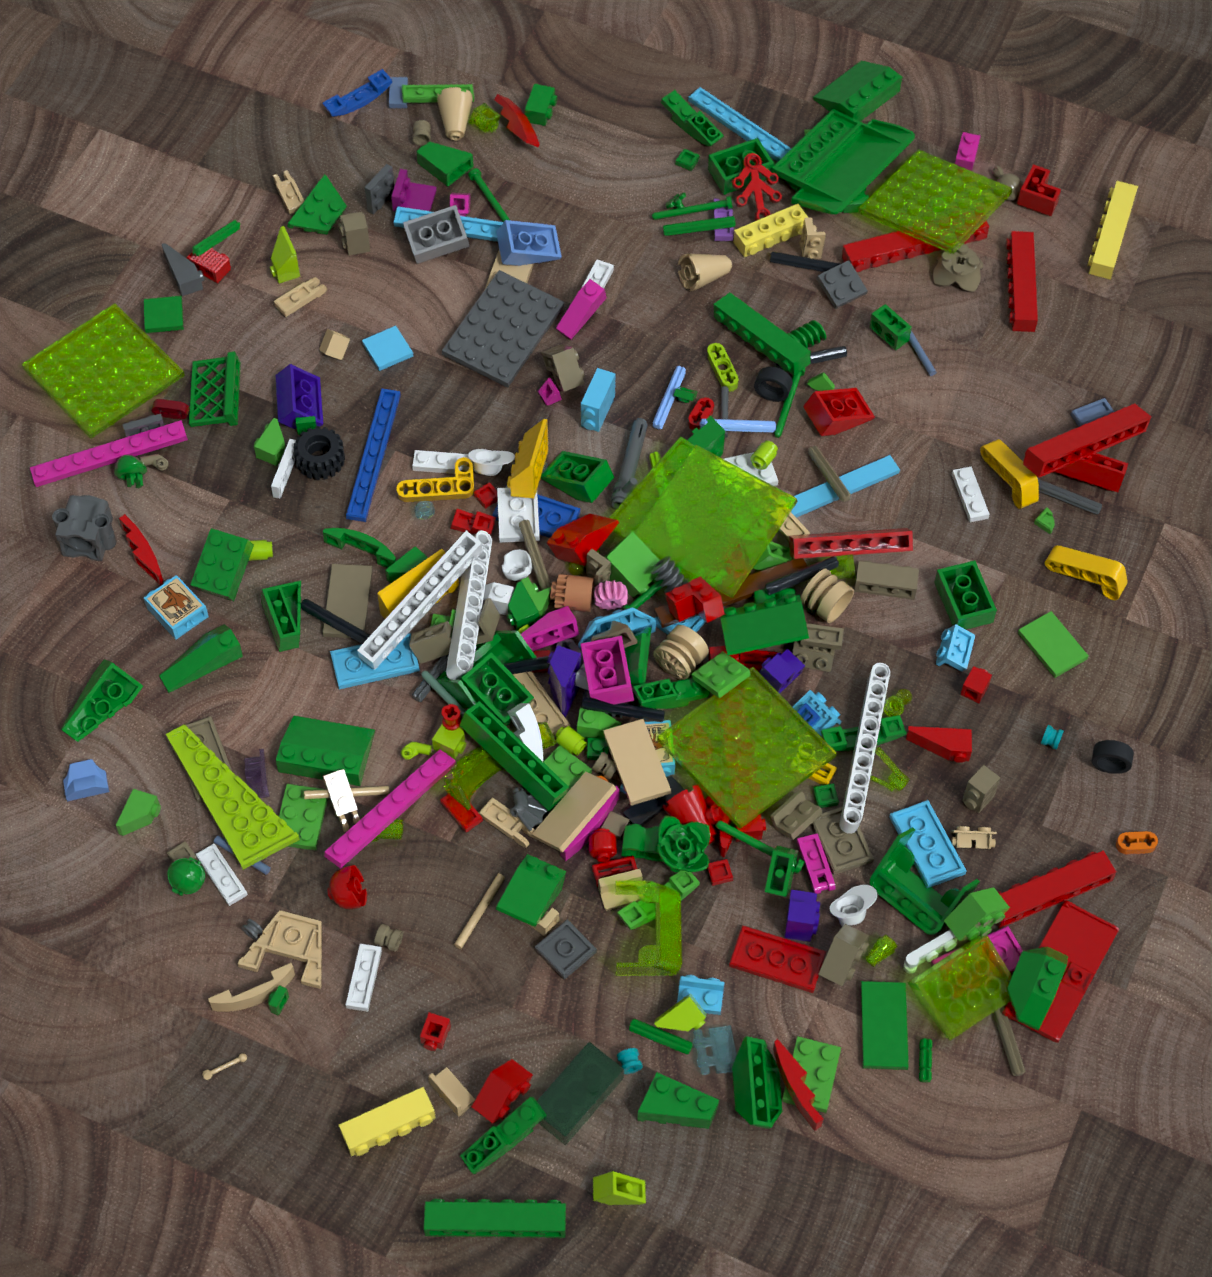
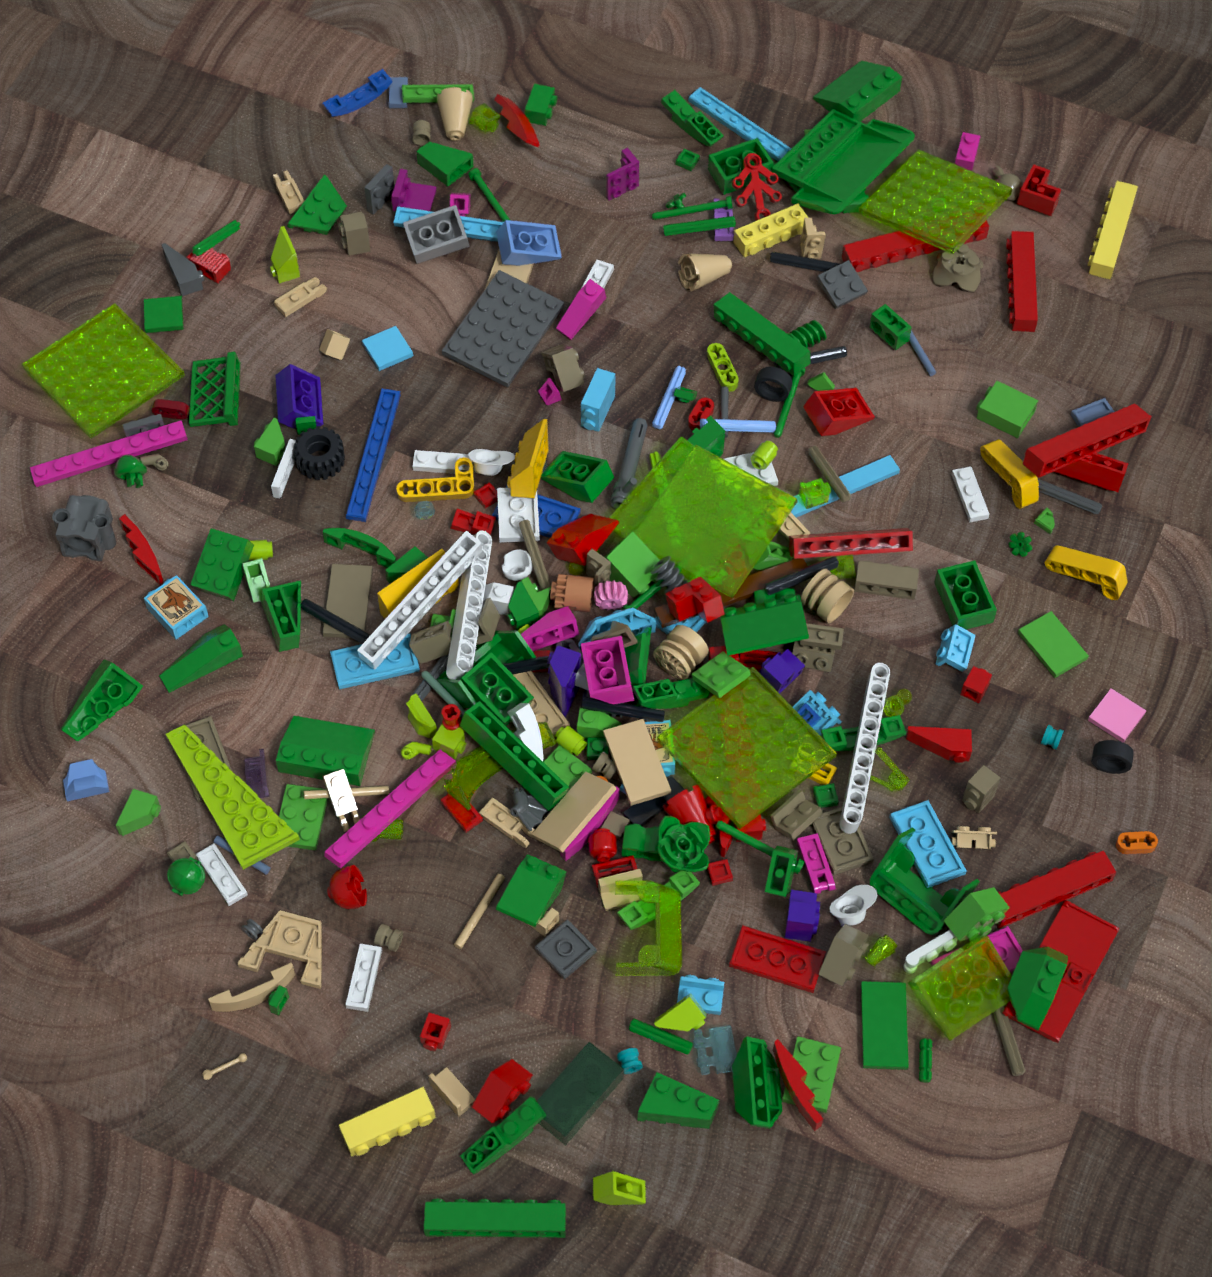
none -> bright green slope [242,558,270,603]
none -> lime slope [406,694,437,738]
none -> magenta bracket [606,148,639,200]
none -> clear neon green brick [799,478,831,509]
none -> bright green brick [976,381,1038,438]
none -> green plant [1009,532,1032,557]
none -> bright pink tile [1088,689,1146,743]

